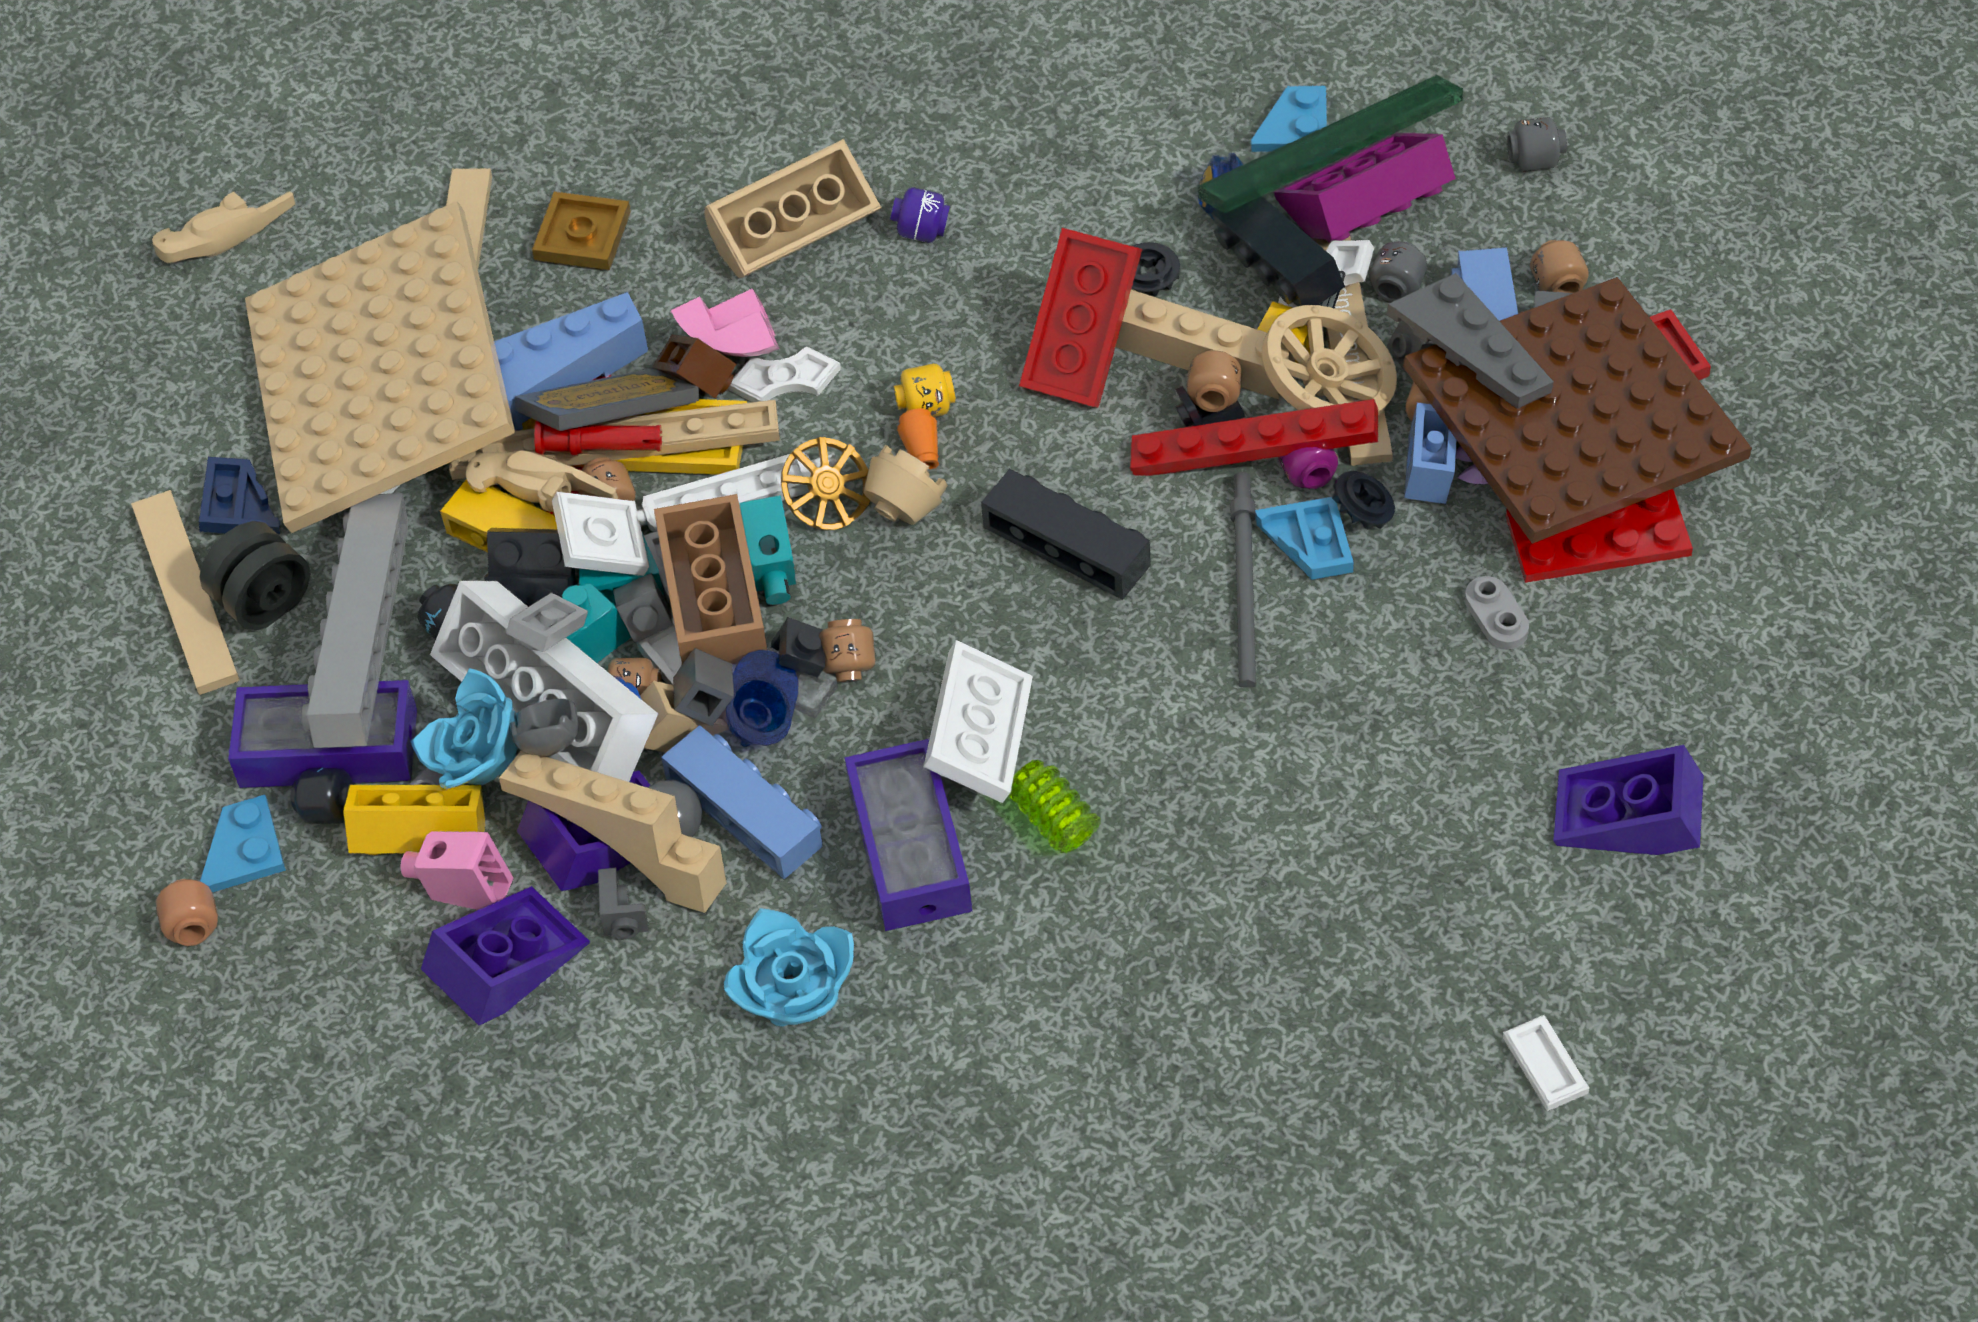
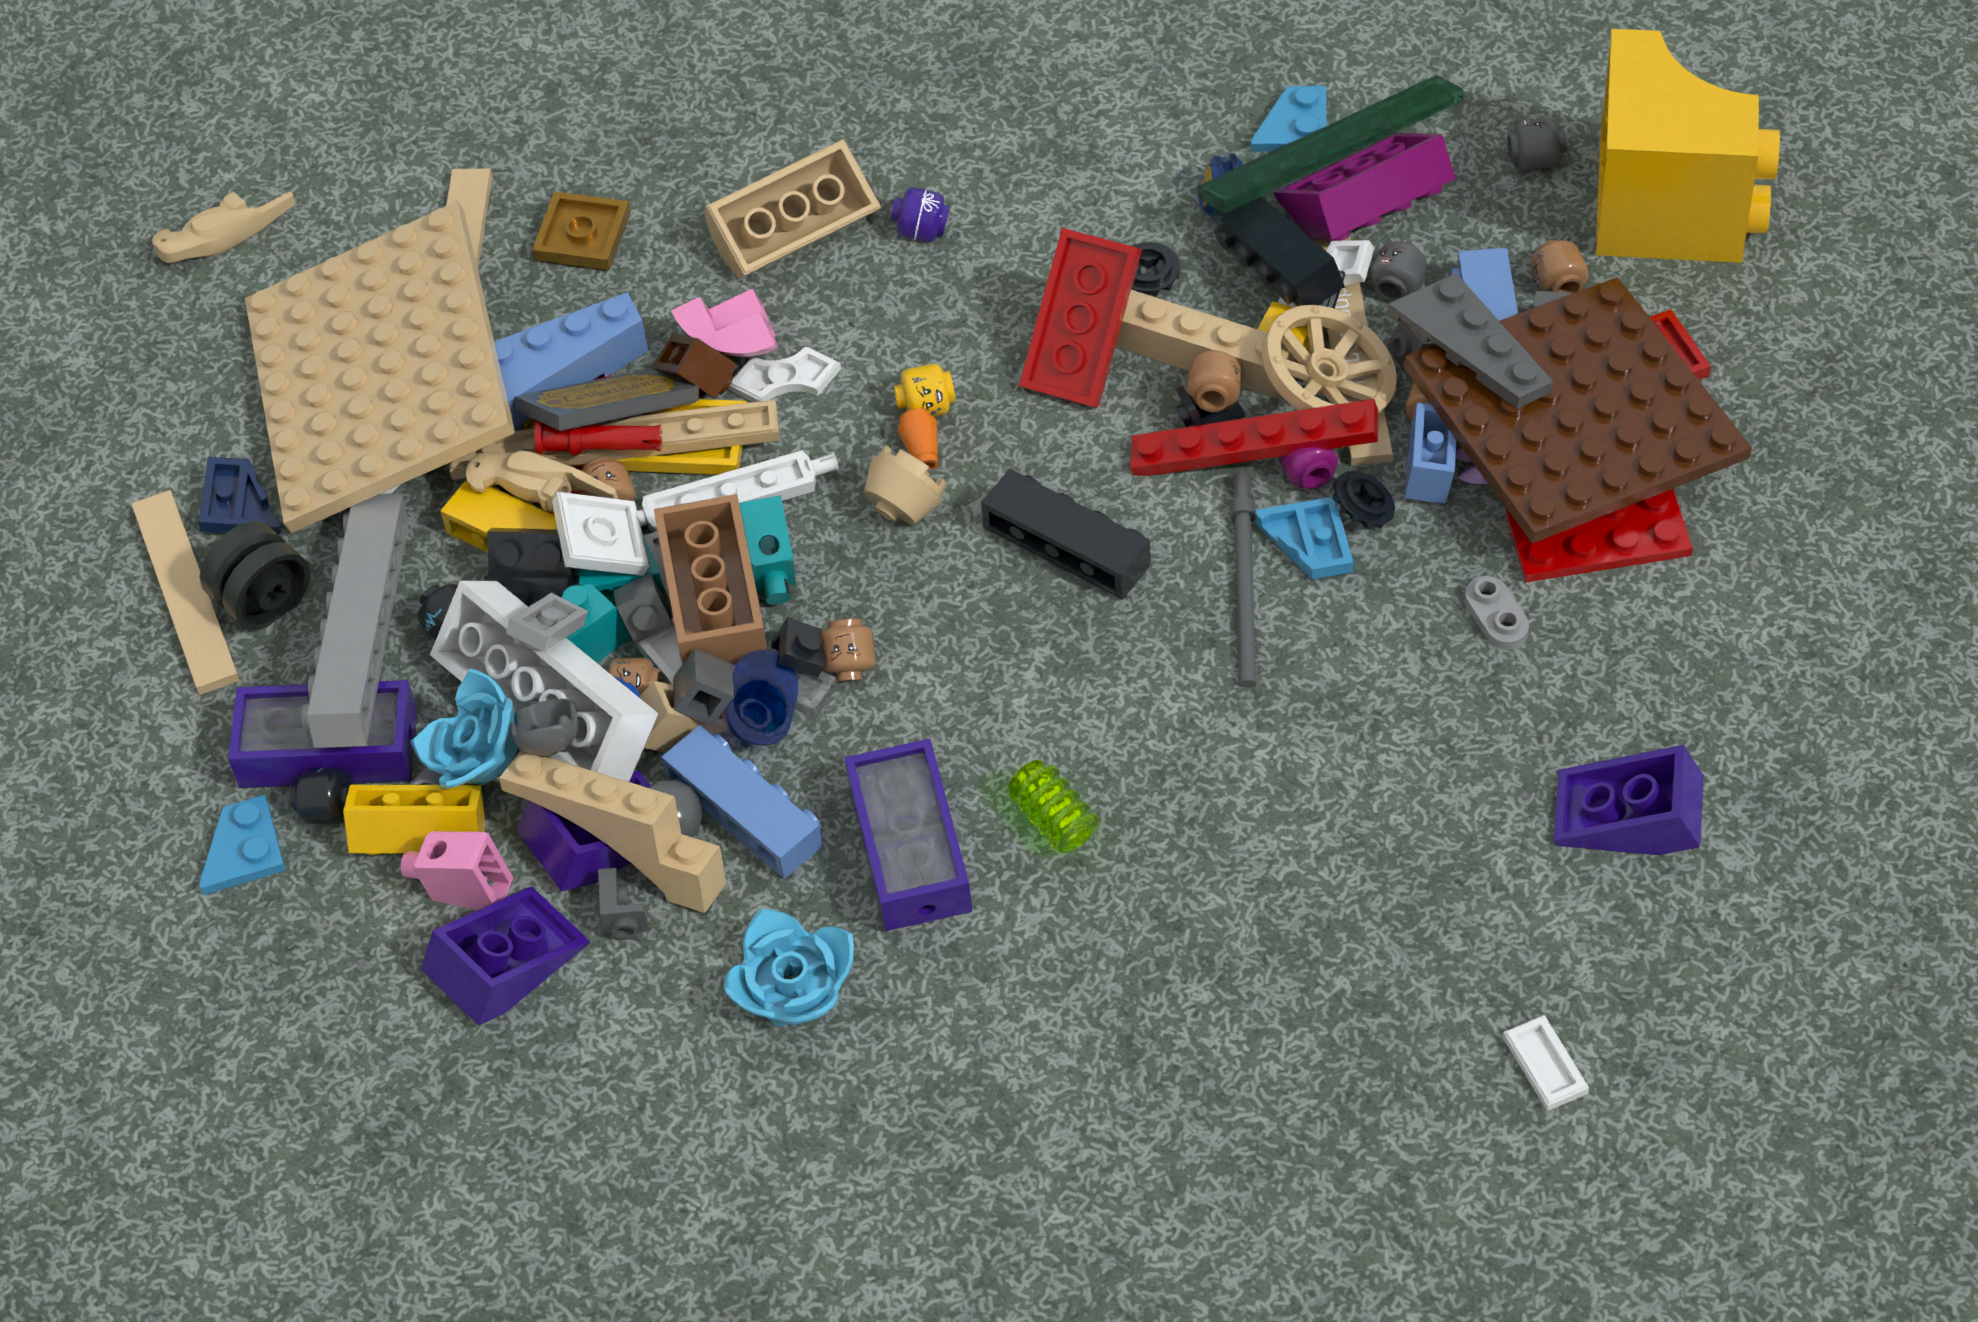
nougat head [156,879,218,946] -> none
wheel [781,437,870,530] -> none
white plate [924,640,1033,803] -> none
none -> yellow brick [1596,29,1780,263]

